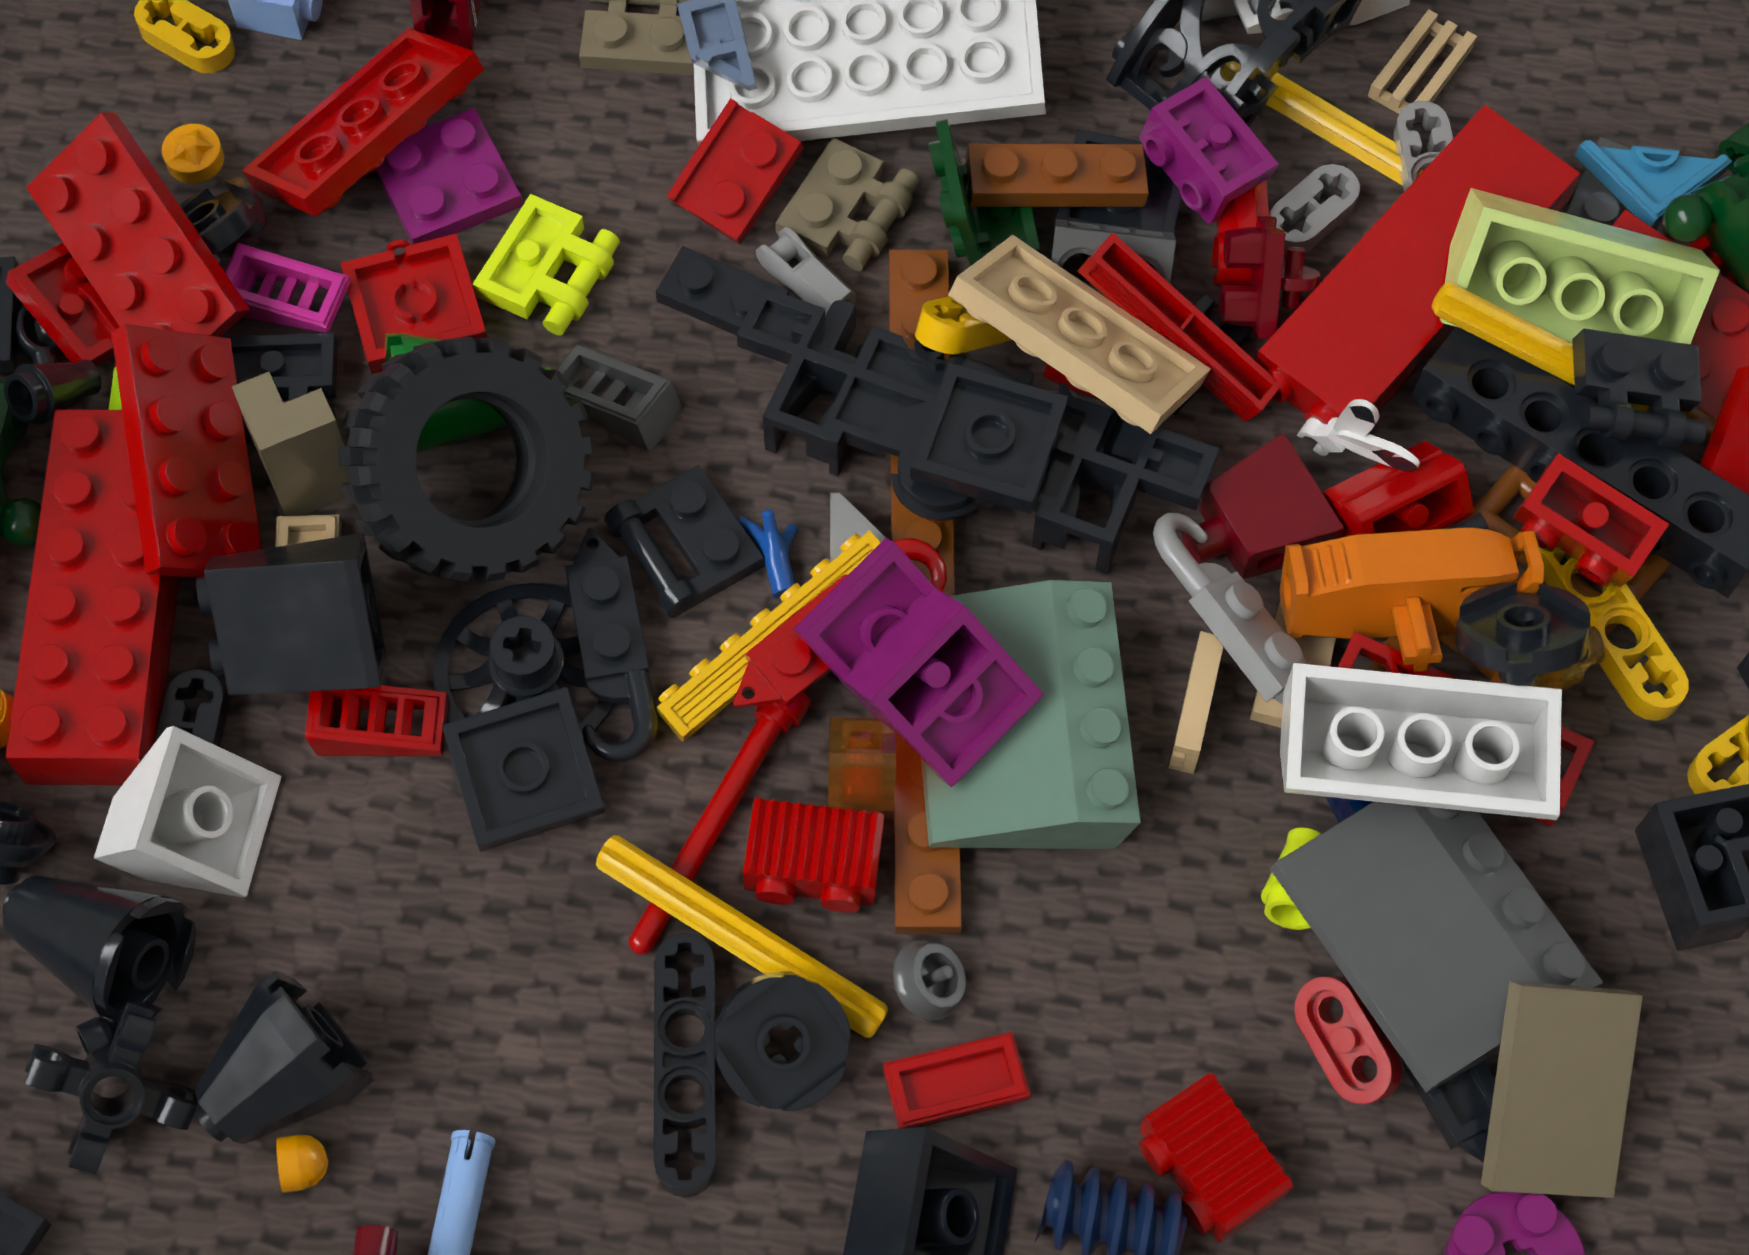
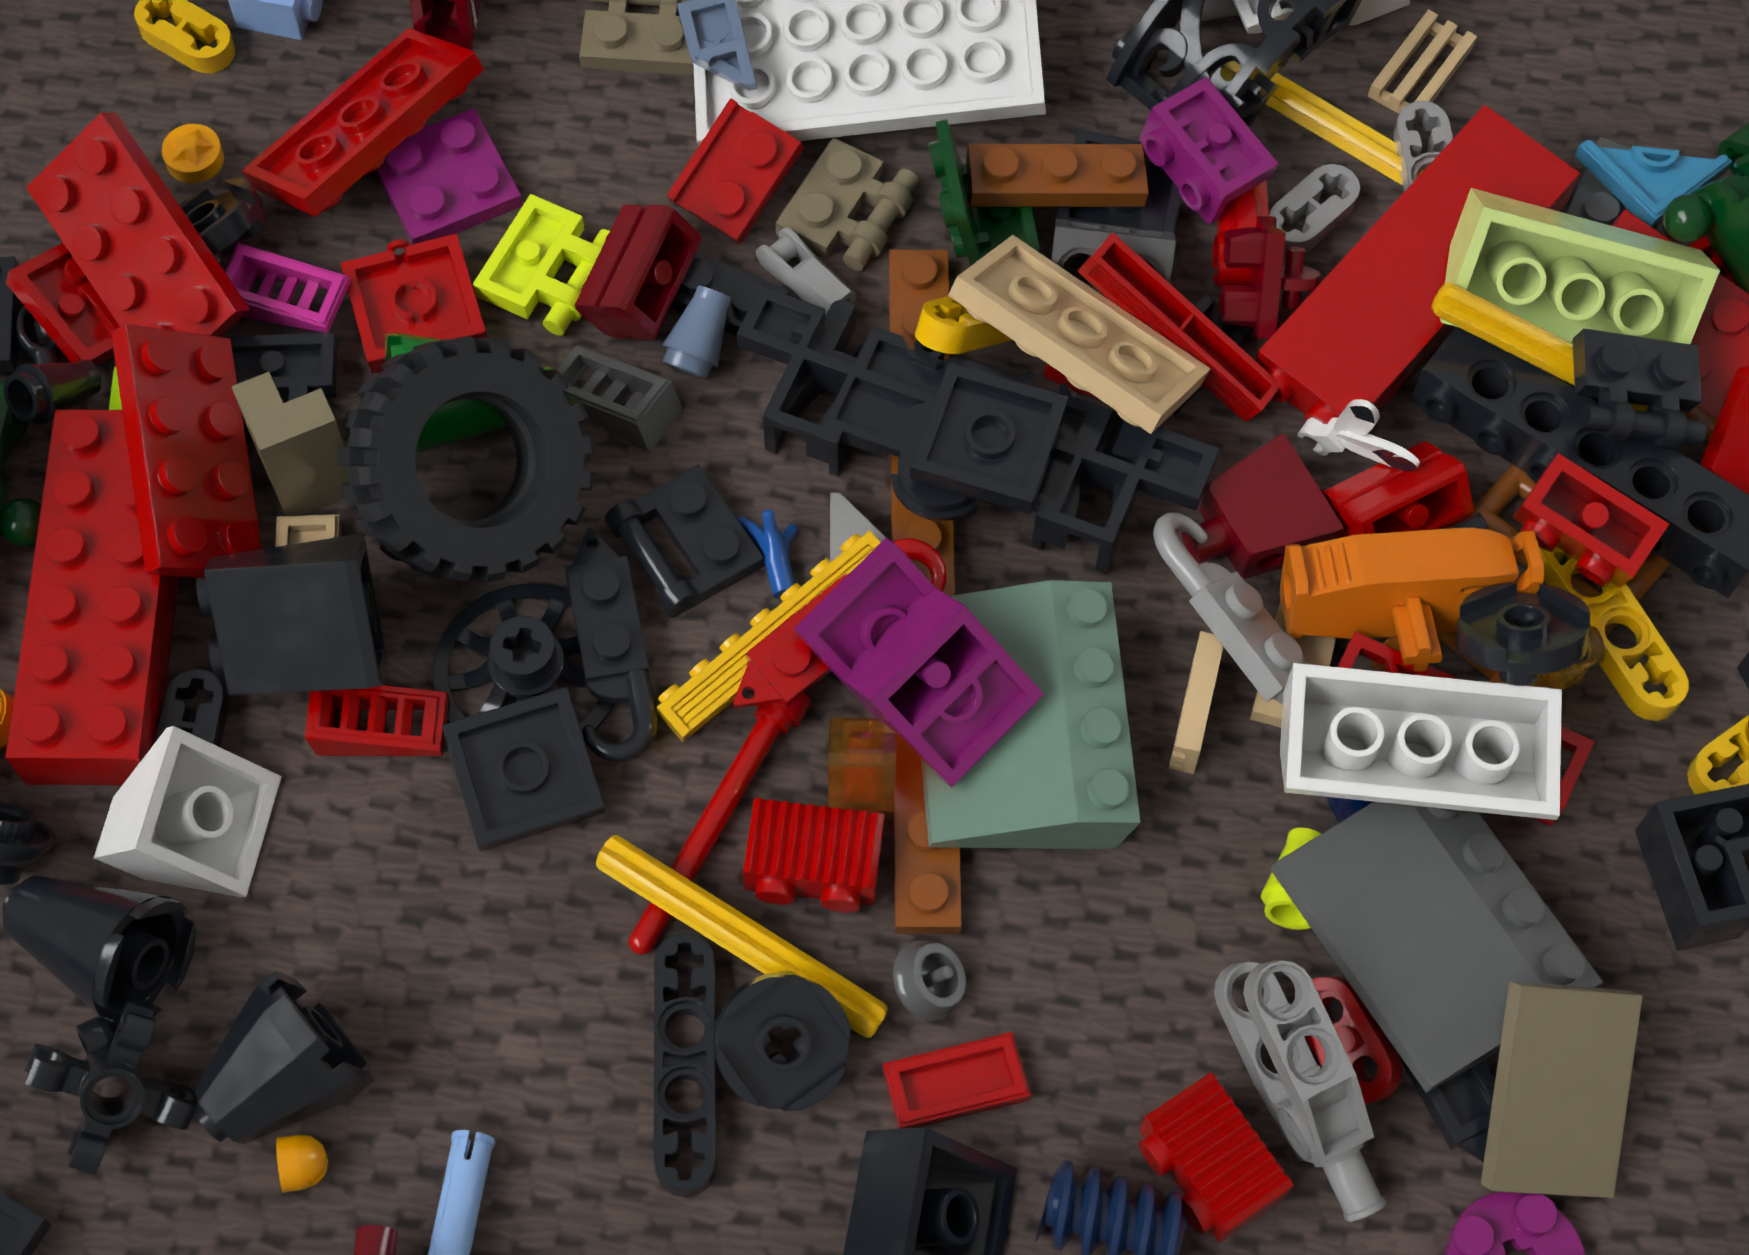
none -> dark red brick [574,205,702,340]
none -> sand blue cone [662,285,732,380]
none -> light grey piece [1214,960,1386,1222]

